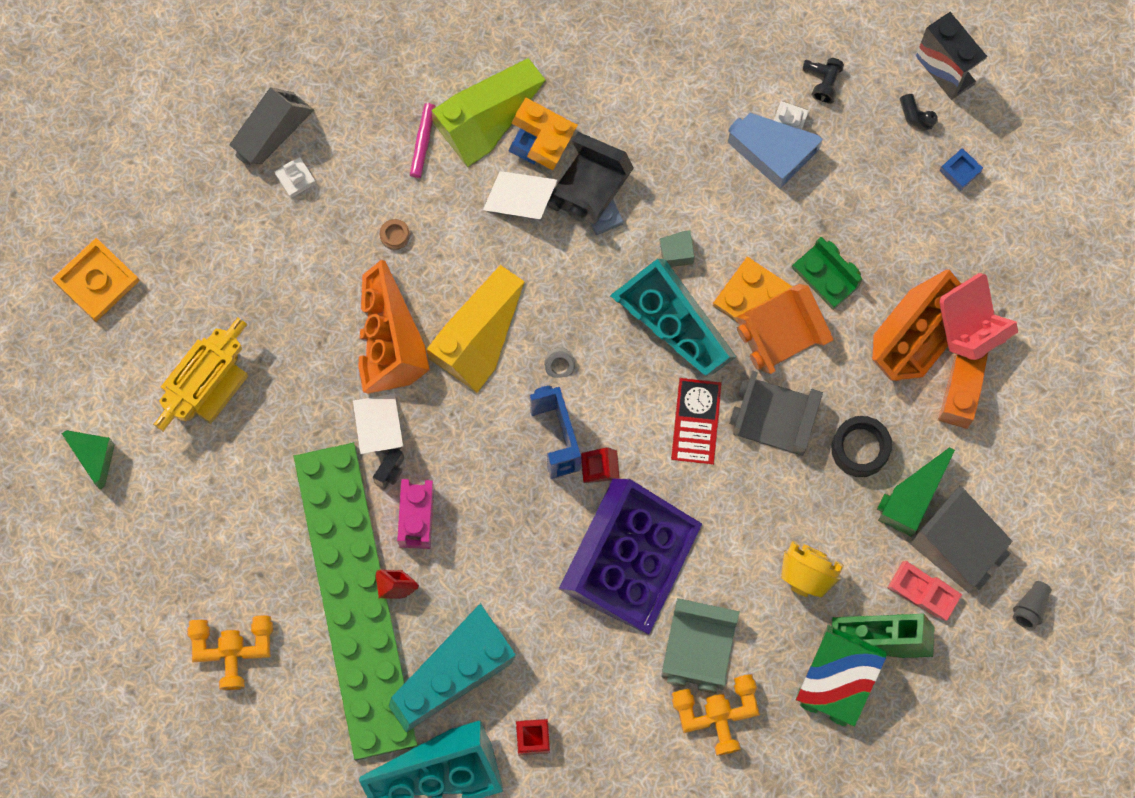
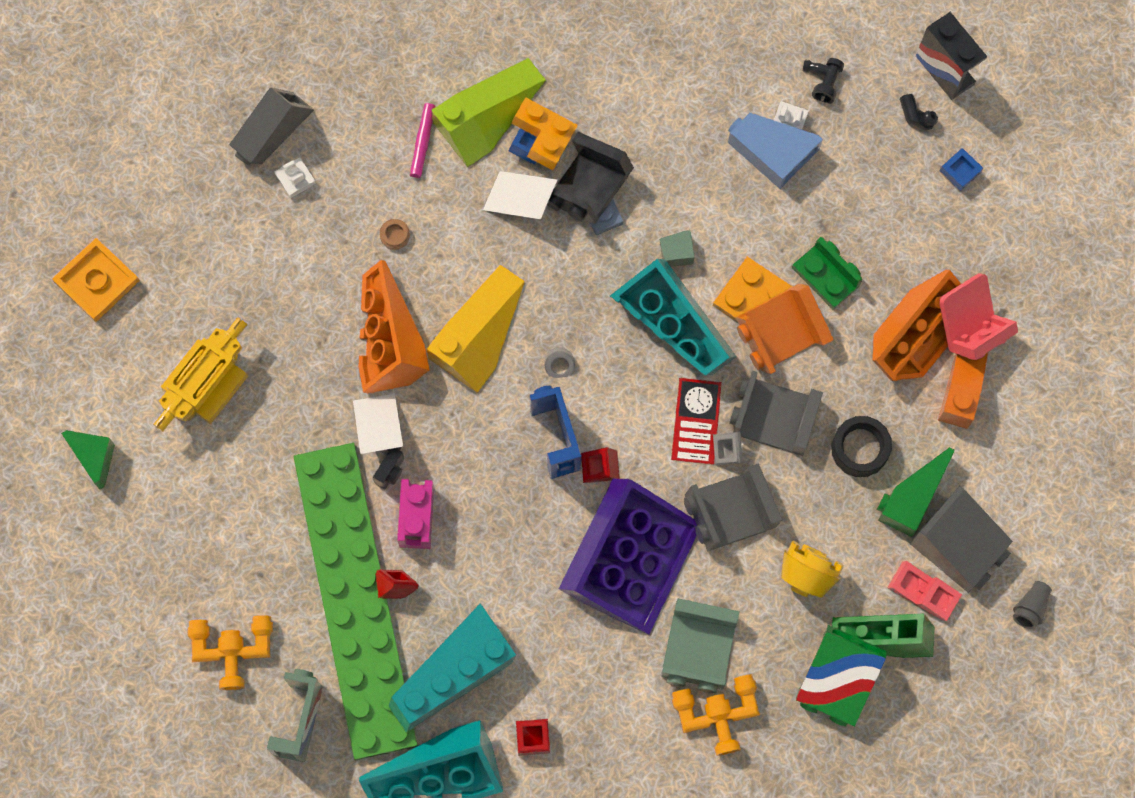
none -> sand green panel [267,669,323,762]
none -> dark grey panel [684,463,782,552]
none -> light grey slope [713,432,743,465]

